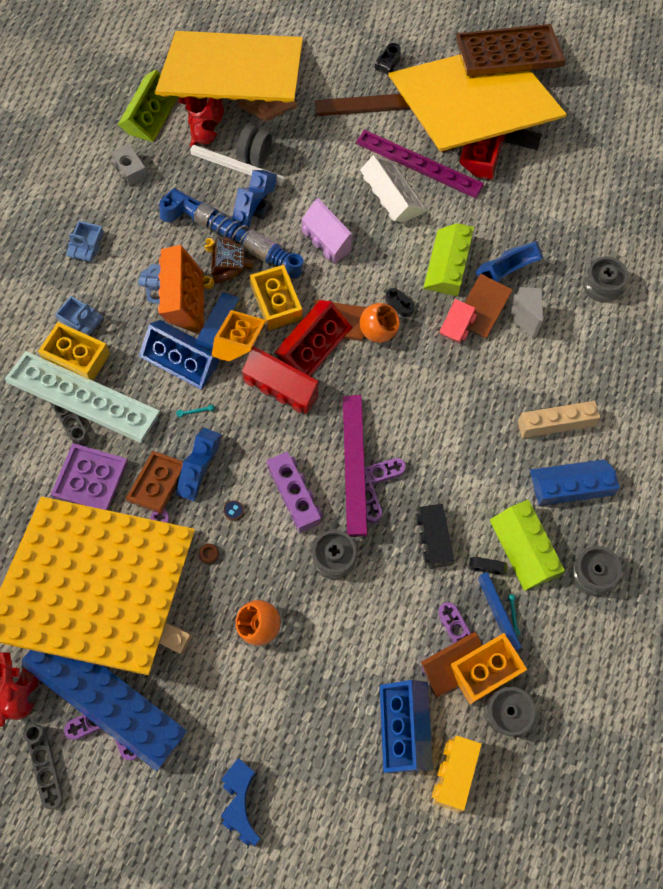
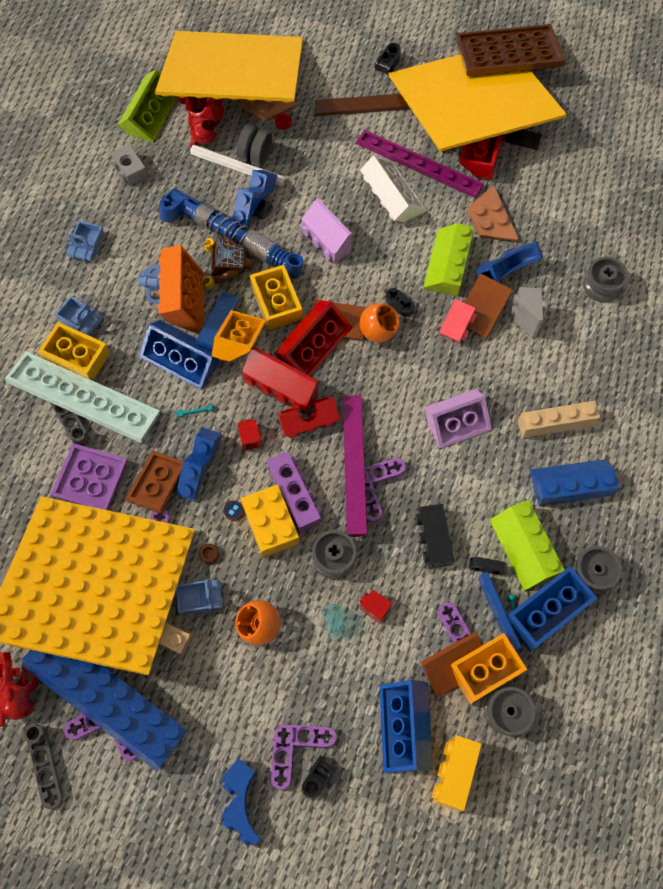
none -> medium blue piece [176,579,223,615]
none -> red brick [237,419,262,451]
none -> yellow brick [241,484,299,558]
none -> medium lavender beam [271,725,336,790]
none -> red tile [275,113,292,130]
none -> red arch [277,396,340,438]
none -> black piece [302,755,338,800]
none -> clear light blue brick [321,603,348,637]
none -> red brick [359,589,393,624]
none -> lavender slope [424,389,492,448]
none -> nougat wing [467,186,519,243]
none -> blue slope [508,566,597,652]

